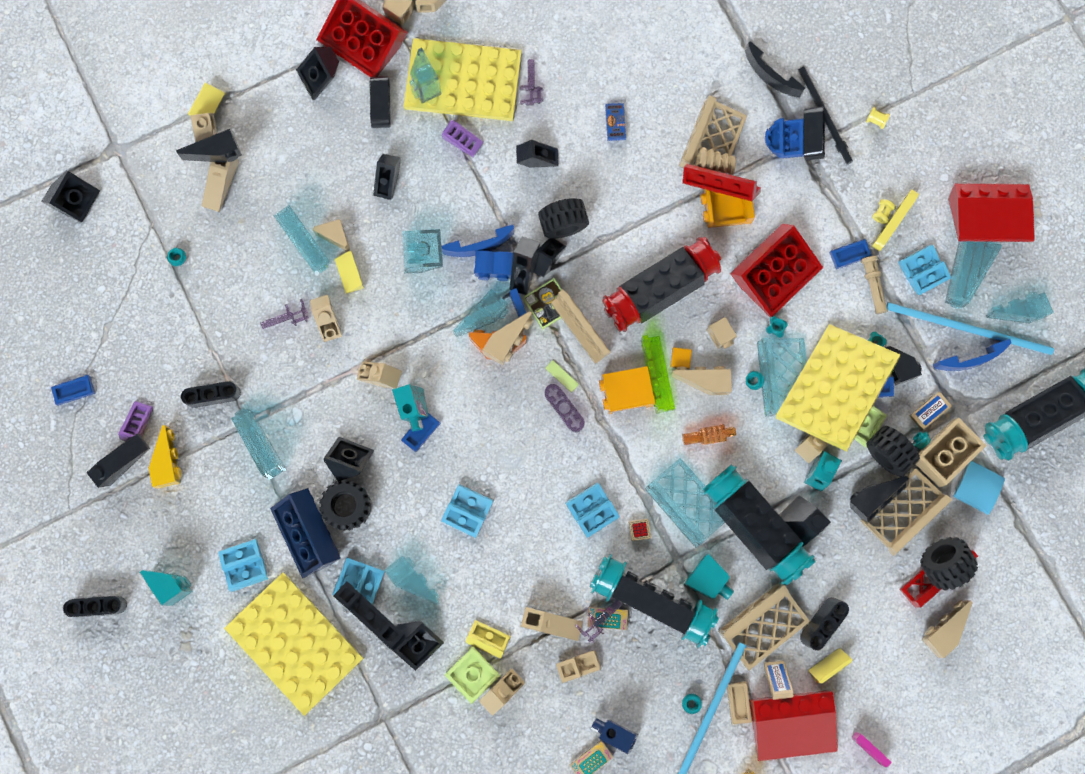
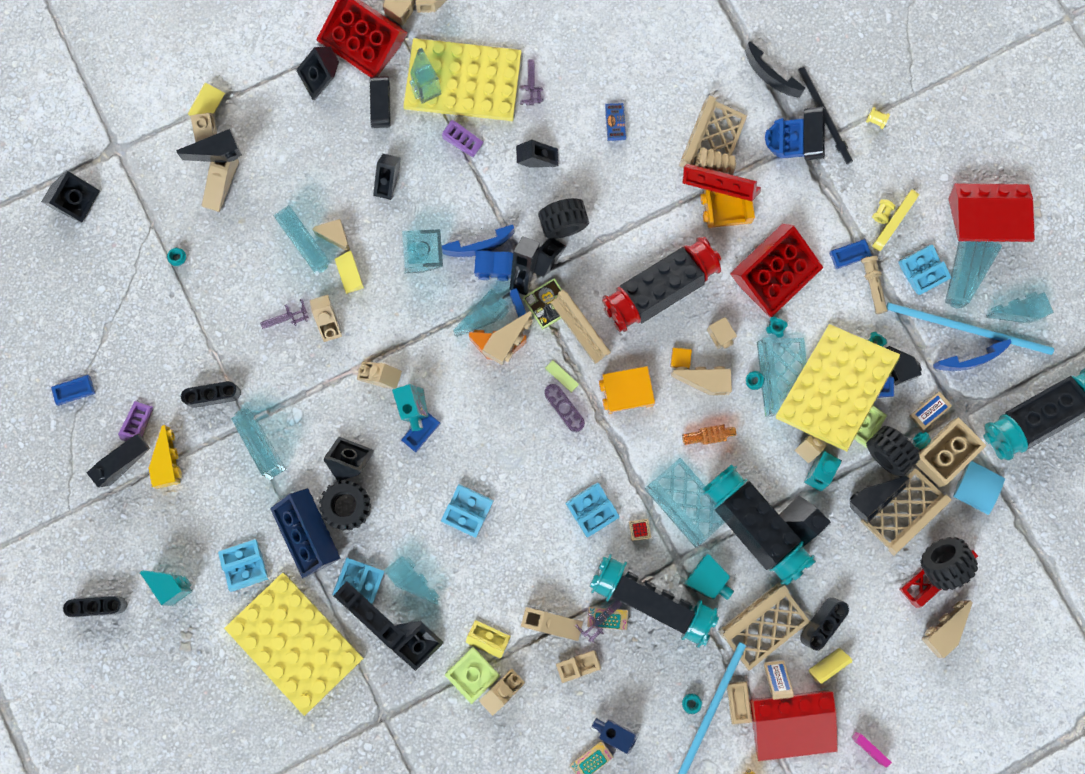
clear neon green fence [640,335,675,414] -> none

